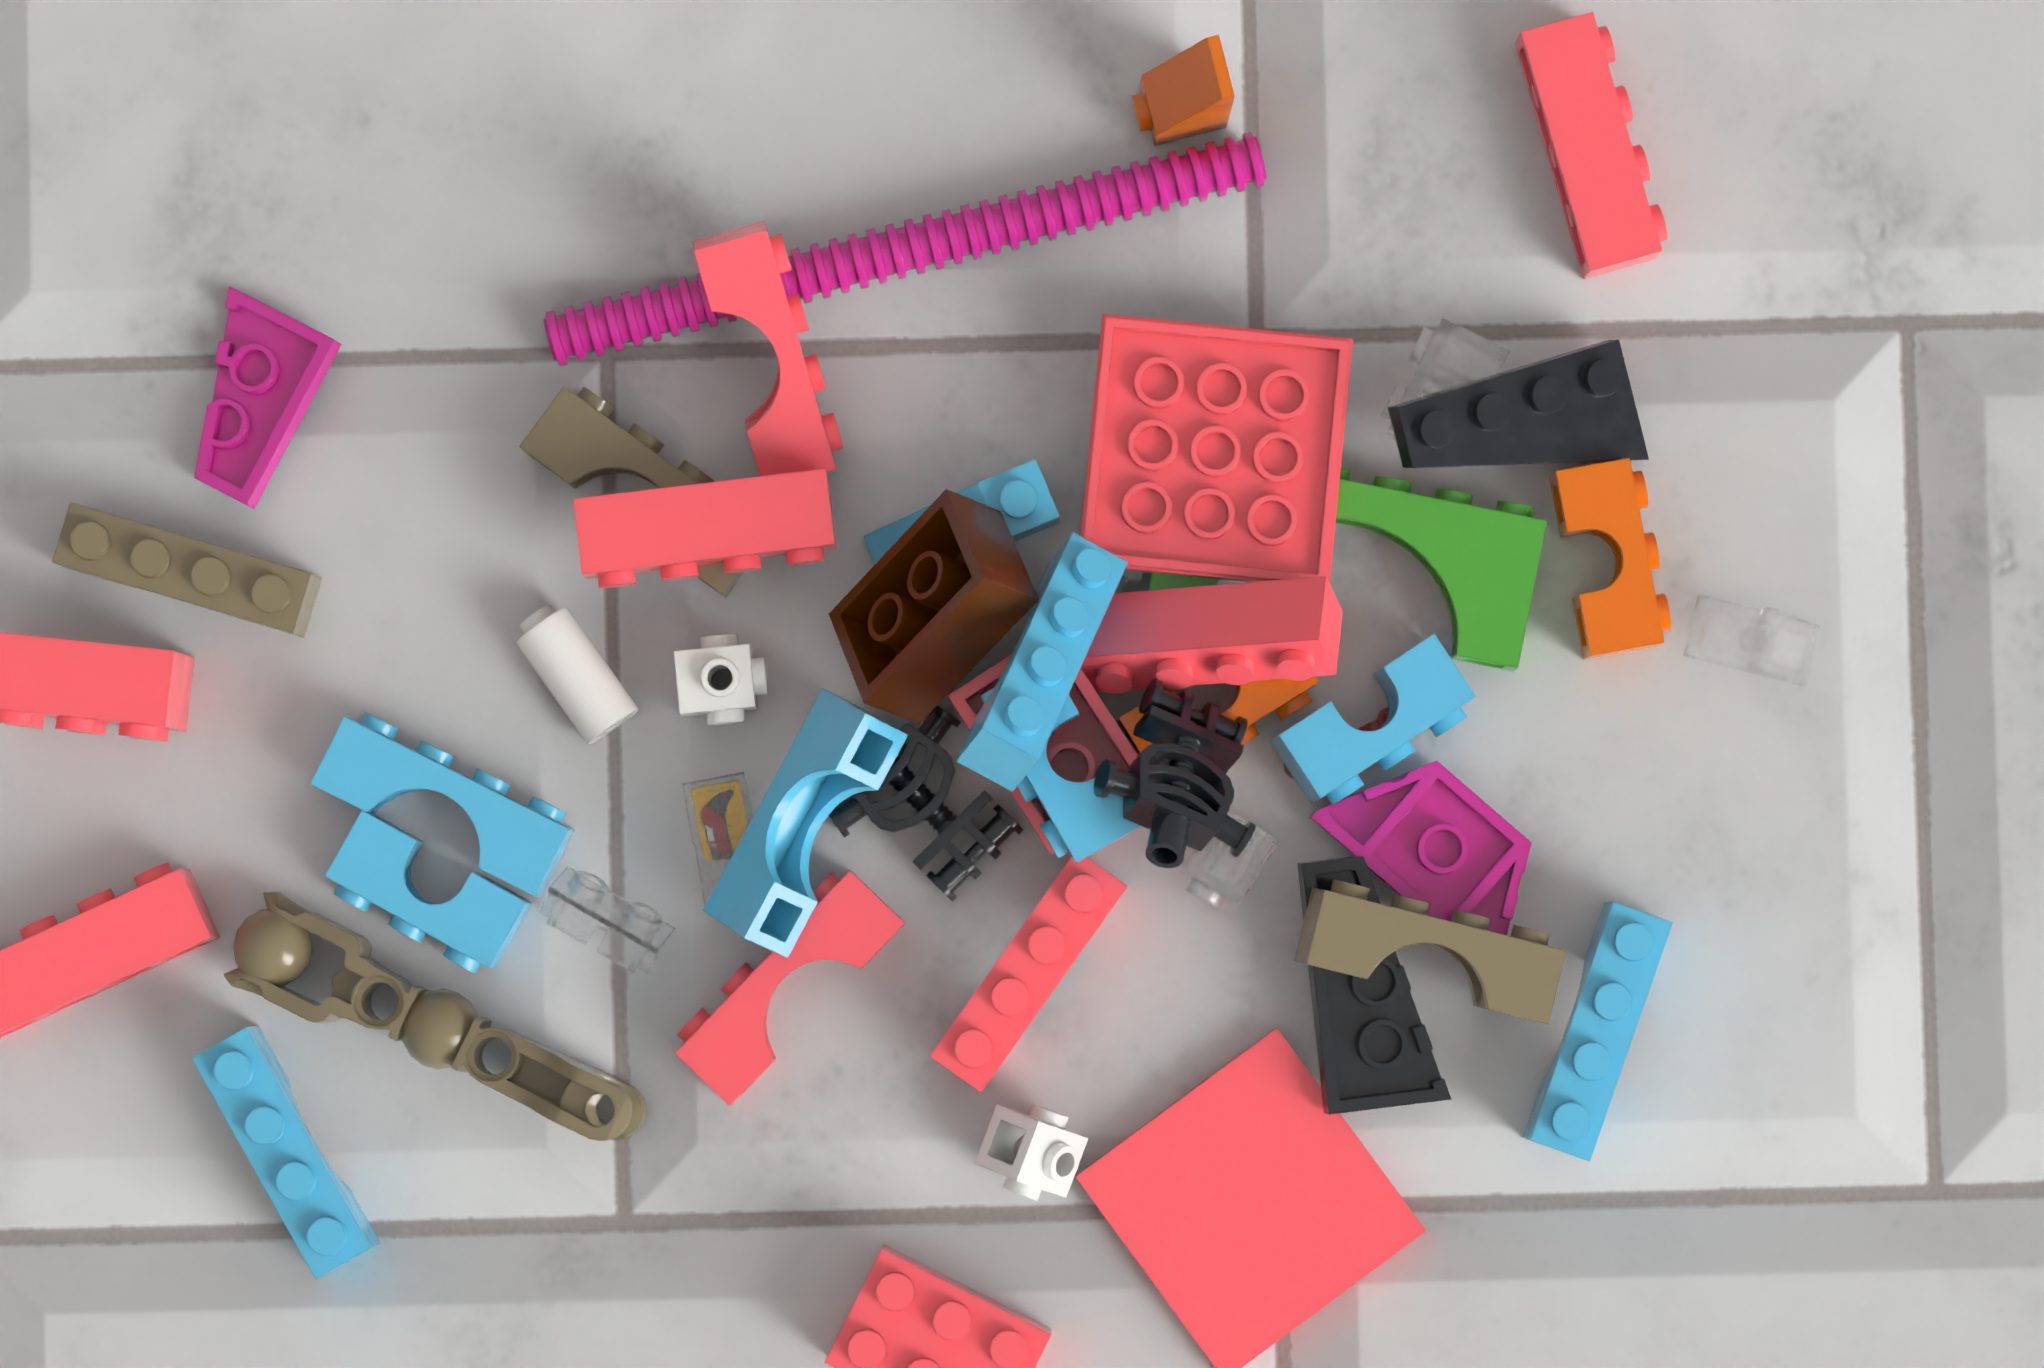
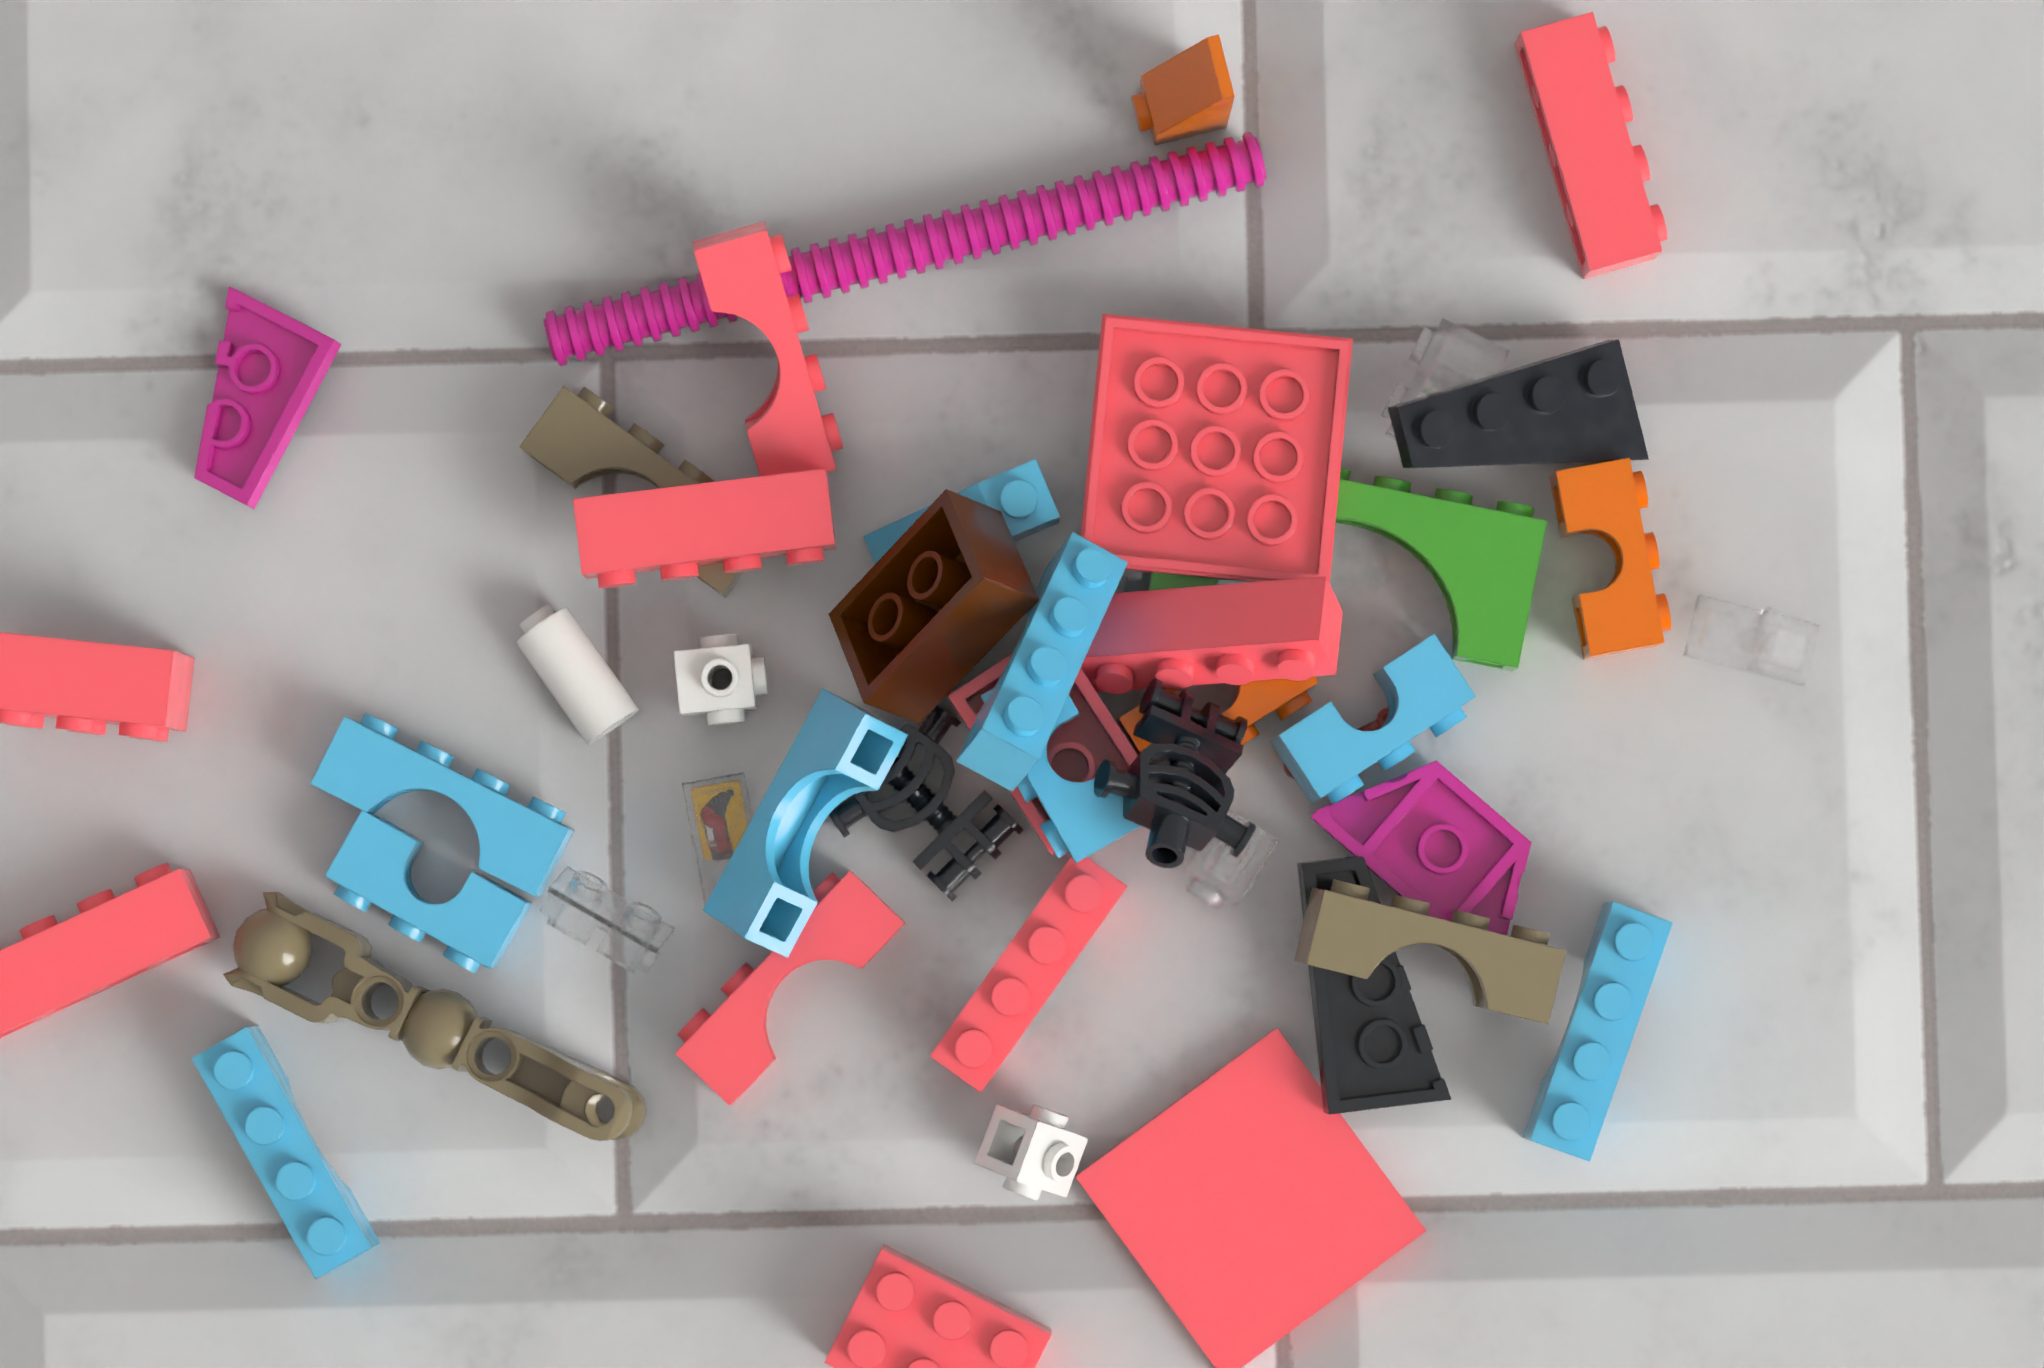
dark tan arch [52,502,322,638] -> none

